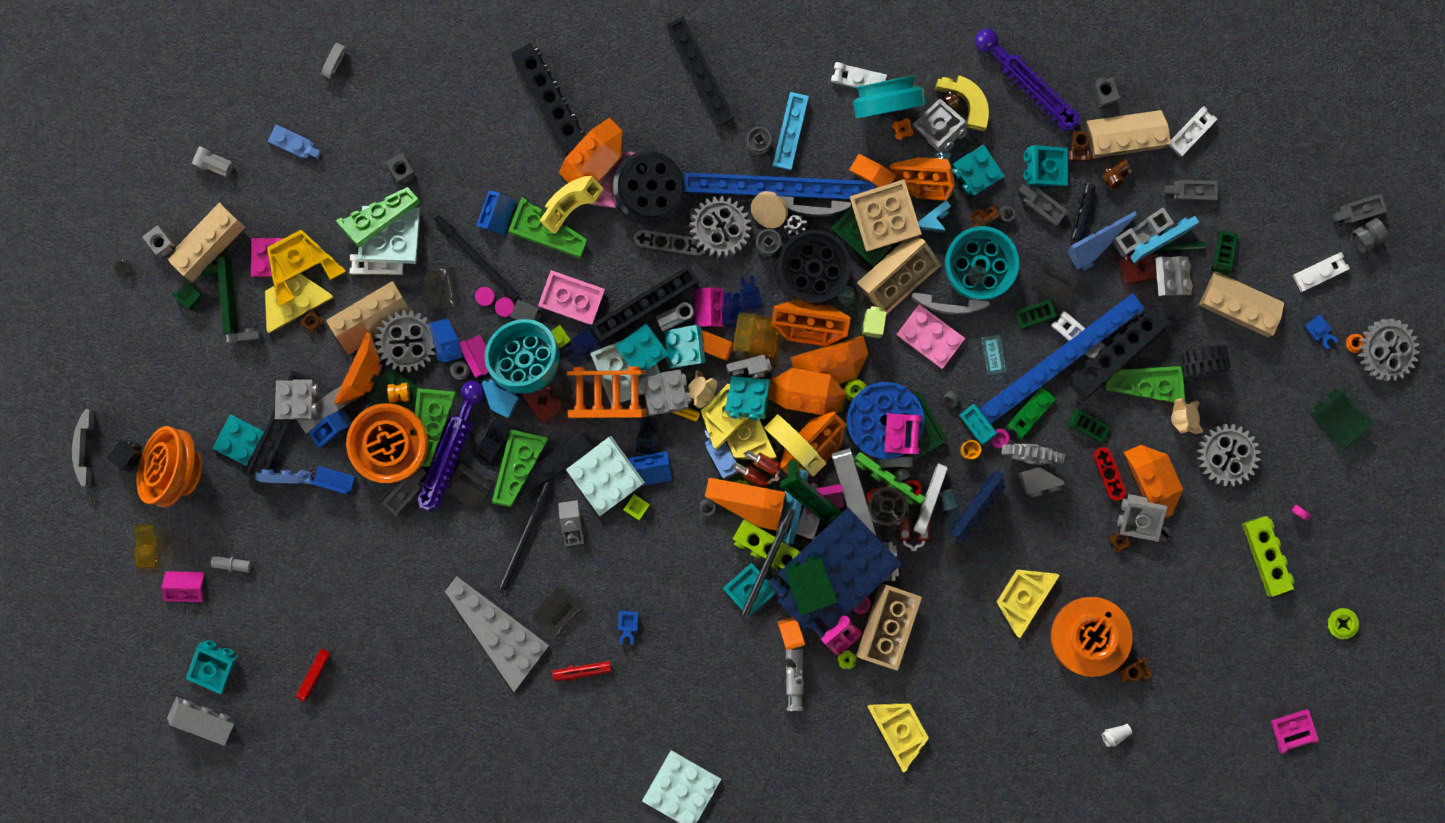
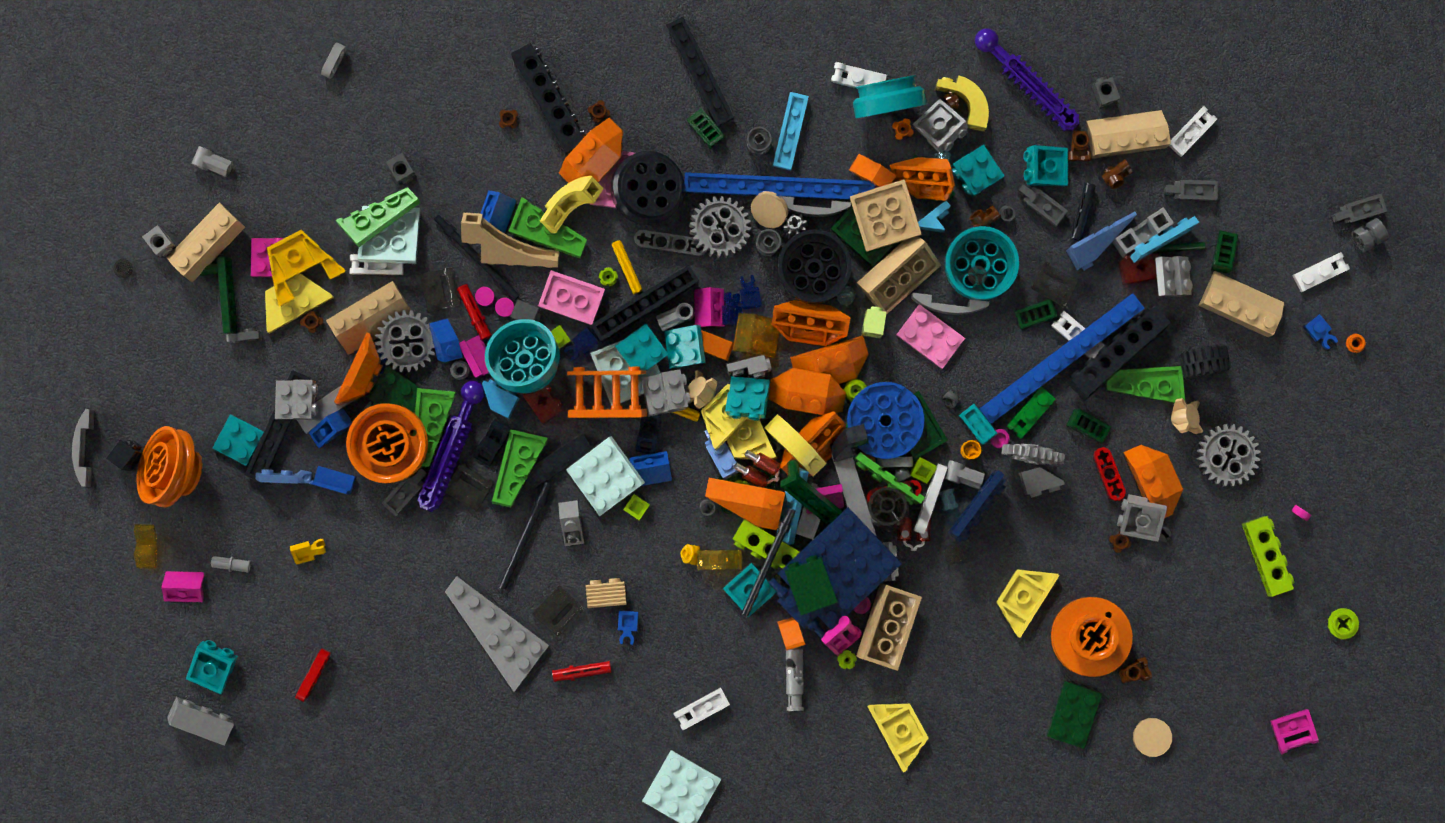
dark green panel [171,282,204,311] -> none
medium blue hinge [268,125,322,159] -> none
light orange wheel [388,383,410,403] -> none
dark pink plate [884,413,922,455] -> none
clear light blue tile [981,335,1006,376] -> none
white cone [1102,724,1132,747] -> none
clear green panel [1310,388,1374,449] -> none
light grey gear [1358,319,1419,381] -> none
none -> yellow plate [290,539,326,565]
none -> red pin [456,284,492,341]
none -> tan arch [461,213,559,268]
none -> reddish brown plate [499,110,518,129]
none -> tan brick [586,578,627,608]
none -> reddish brown plate [588,100,610,123]
none -> lime plate [599,267,618,286]
none -> yellow axle [612,240,642,294]
none -> white plate [673,687,730,730]
none -> yellow plate [681,544,700,565]
none -> dark green slope [686,108,725,149]
none -> clear yellow slope [697,550,742,570]
none -> black slope [830,424,869,462]
none -> lime plate [910,457,937,484]
none -> light grey piece [944,460,985,489]
none -> dark green plate [1046,681,1102,749]
none -> tan tile [1133,718,1172,757]

